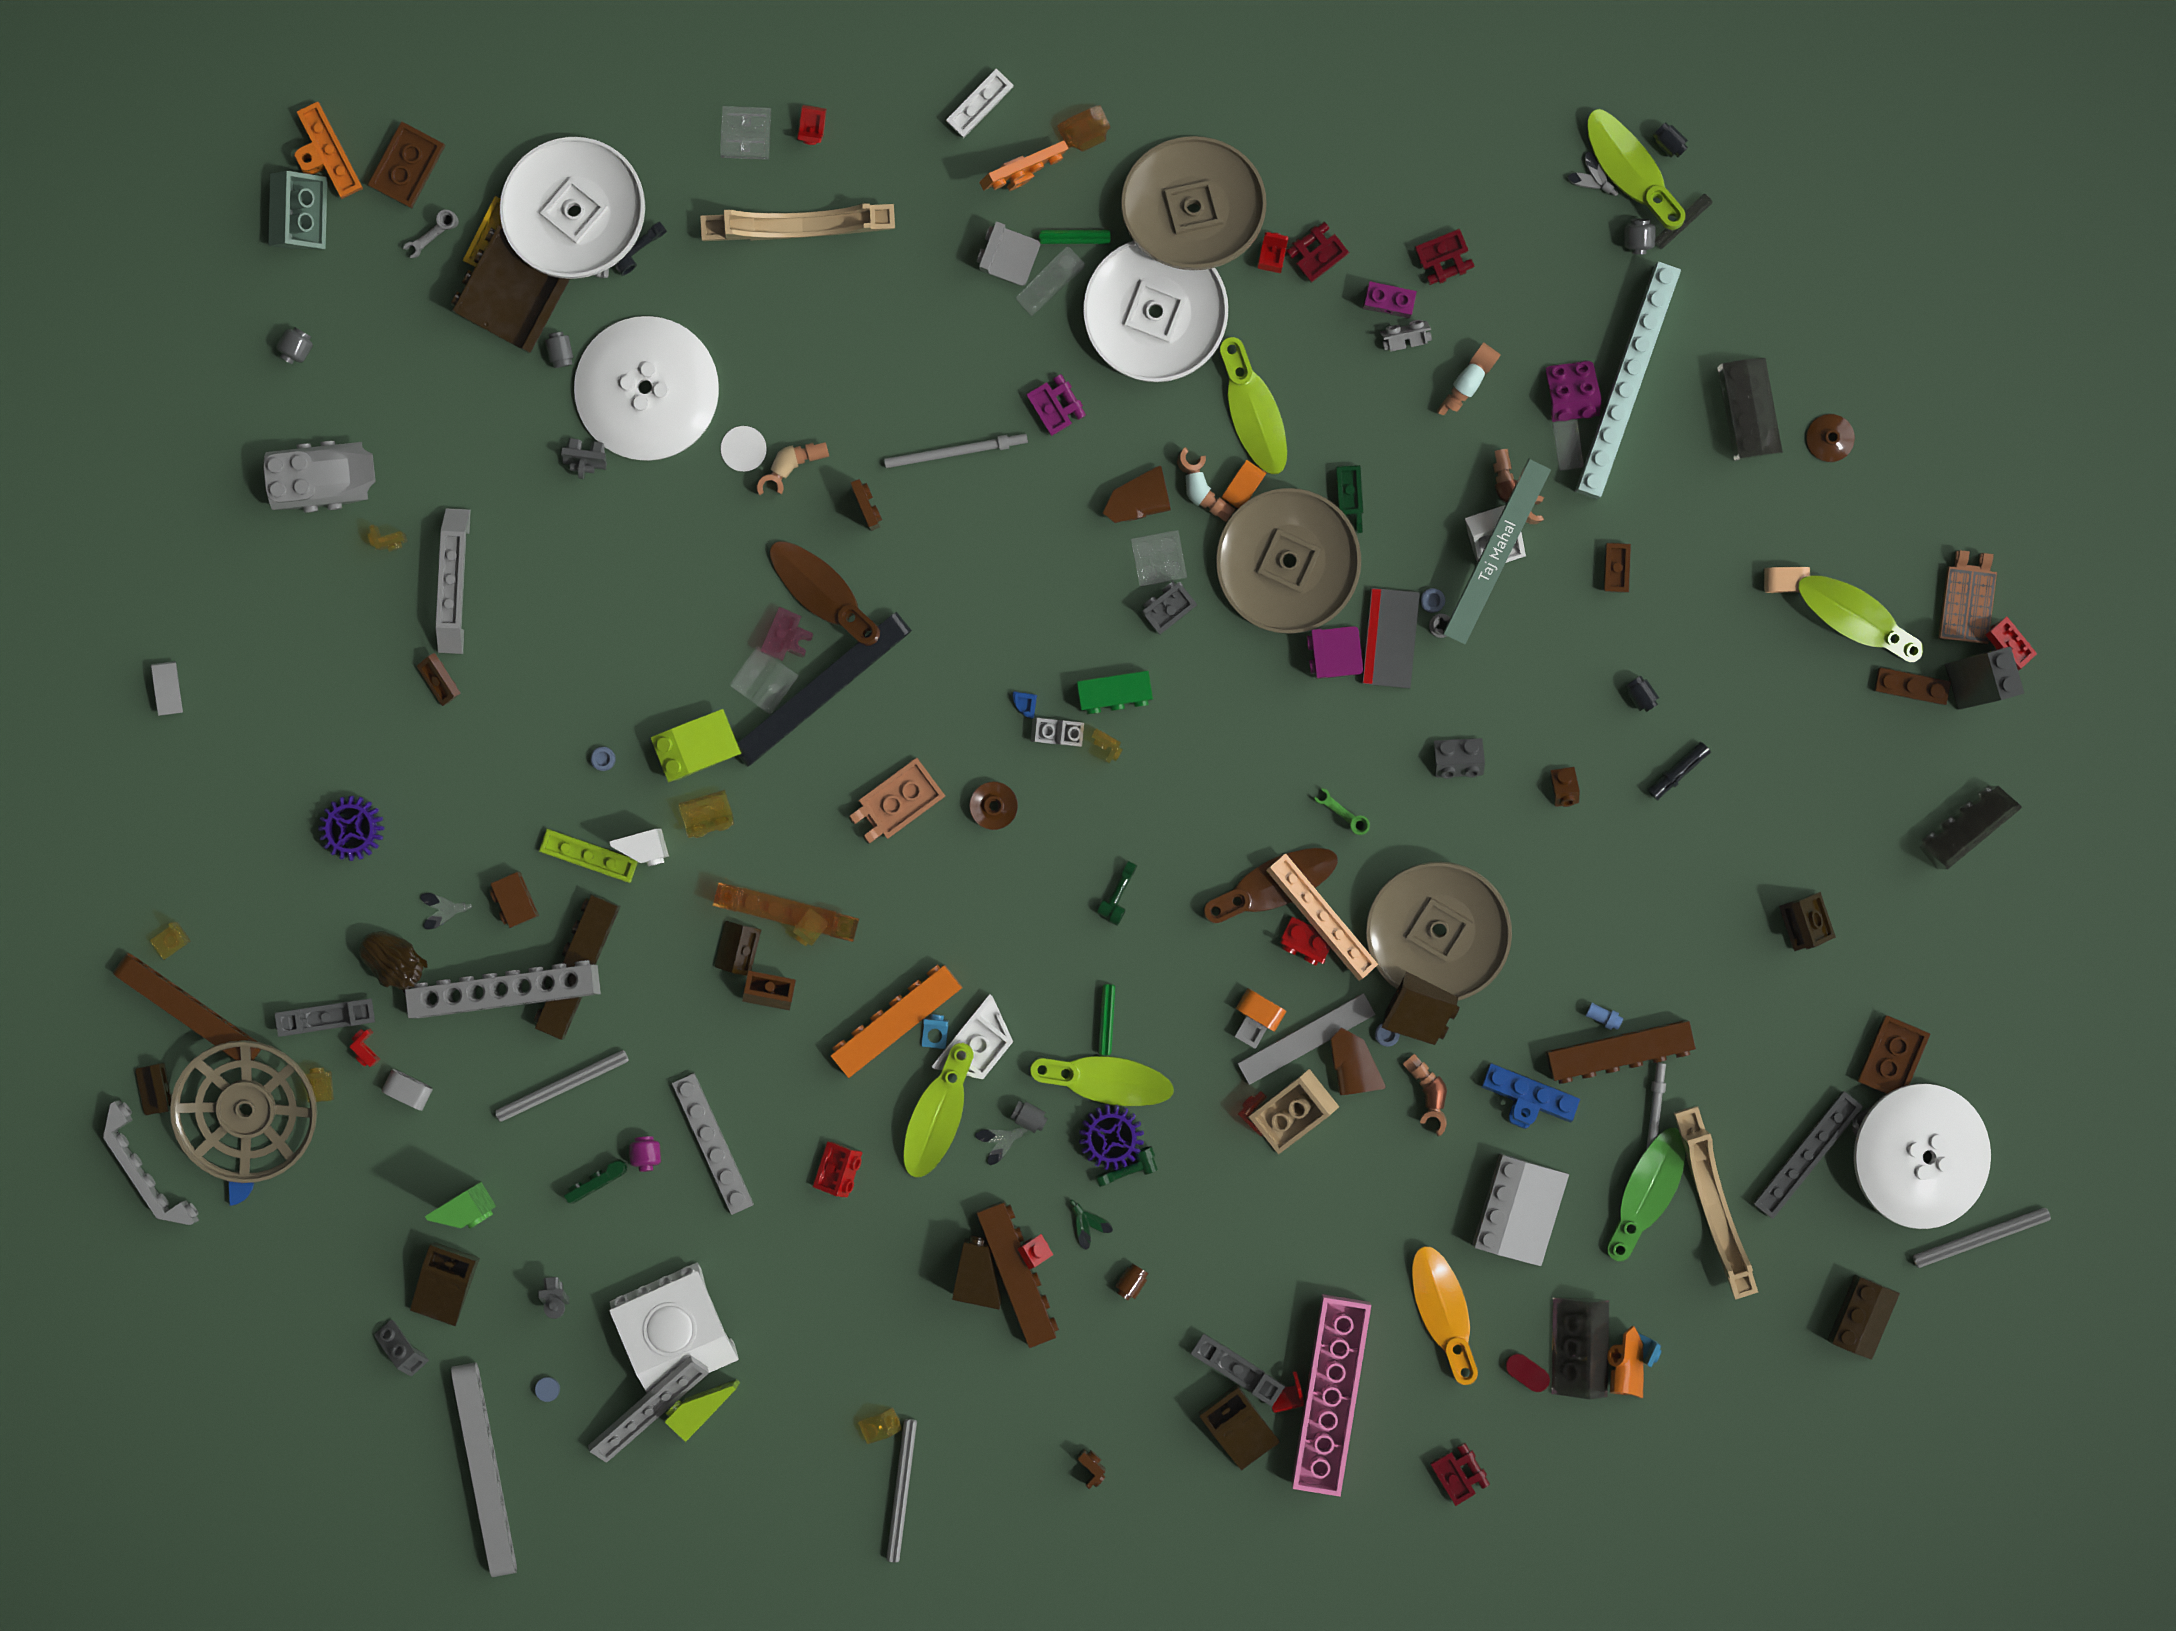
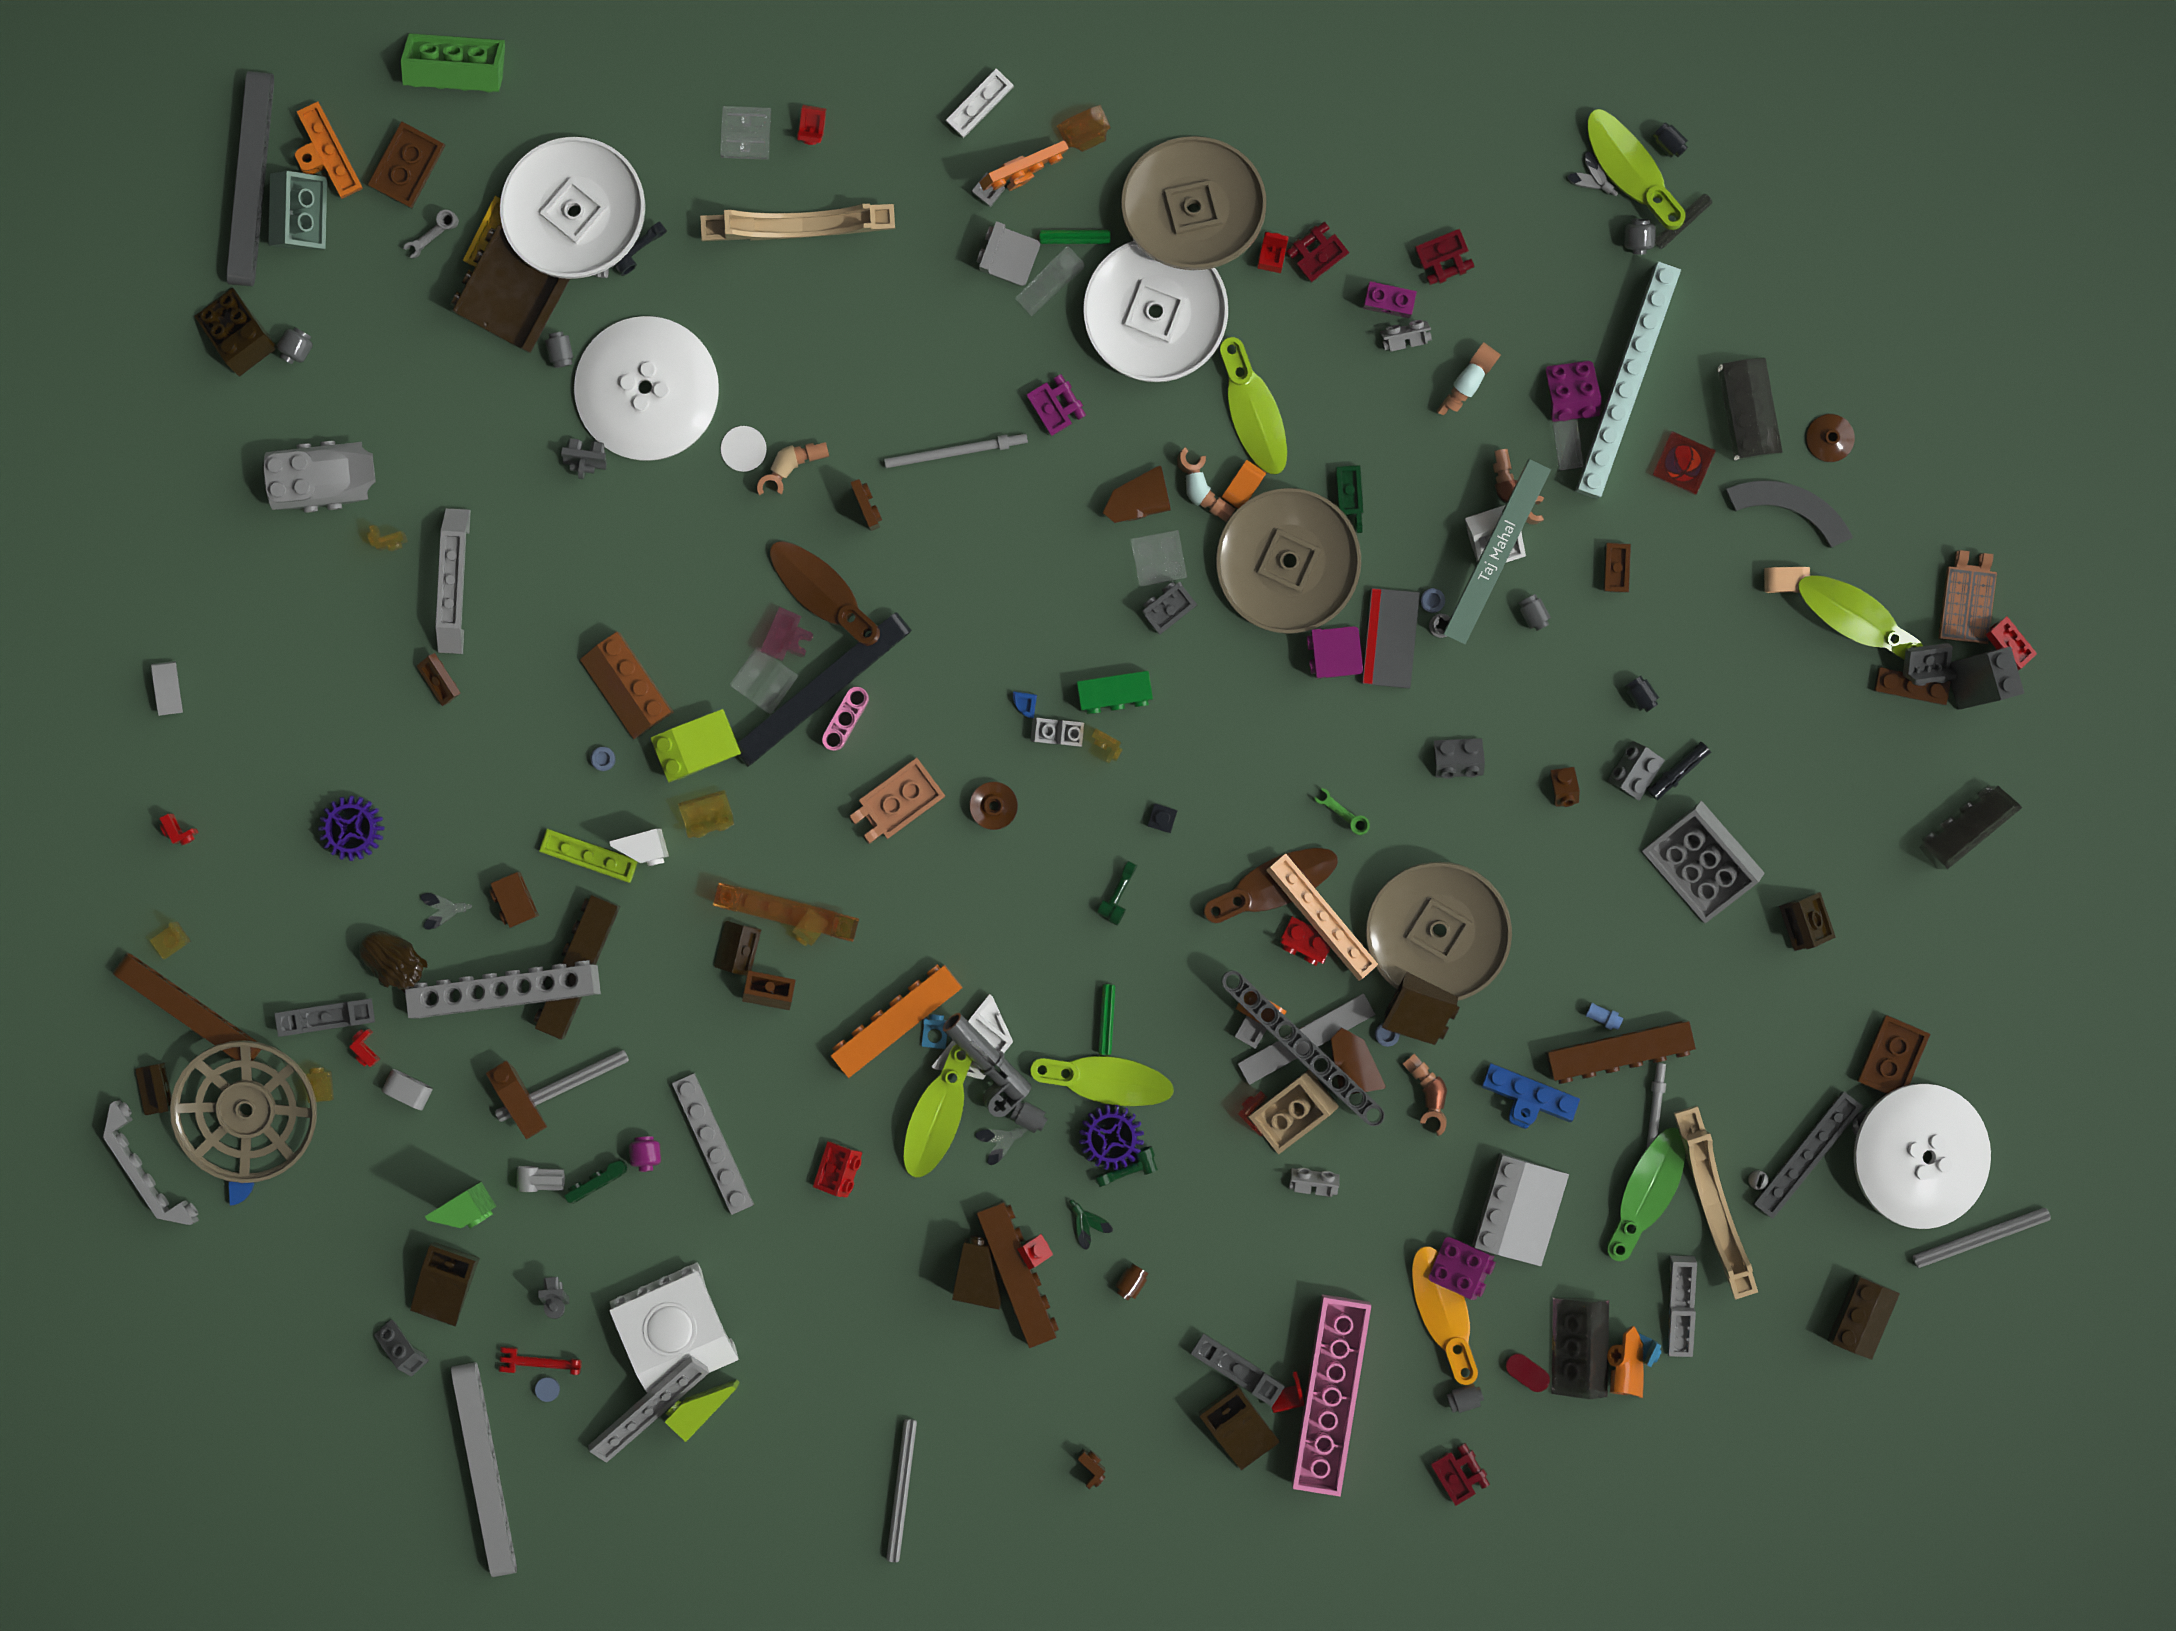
clear yellow bracket [858,1408,901,1444] -> none
none -> red bracket [160,814,199,846]
none -> dark brown slope [195,288,277,377]
none -> dark grey beam [227,71,274,286]
none -> bright green slope [401,34,505,92]
none -> reddish brown slope [486,1060,547,1139]
none -> red hinge [498,1347,582,1375]
none -> light grey piece [516,1166,565,1192]
none -> dark orange slope [580,632,674,739]
none -> bright pink beam [822,687,869,751]
none -> dark grey piece [943,1013,1031,1117]
none -> light grey plate [972,172,1005,208]
none -> black plate [1148,804,1178,833]
none -> dark grey beam [1221,970,1385,1126]
none -> light grey hinge [1289,1168,1339,1197]
none -> magenta bracket [1429,1237,1496,1300]
none -> dark grey brick [1447,1383,1484,1413]
none -> dark grey brick [1519,594,1551,631]
none -> dark grey bracket [1608,741,1665,801]
none -> light grey slope [1642,801,1764,923]
none -> clear red tile [1652,431,1716,495]
none -> light grey slope [1668,1255,1697,1357]
none -> dark grey tile [1725,481,1853,548]
none -> light grey hinge [1748,1170,1769,1190]
none -> dark grey bracket [1903,643,1957,686]

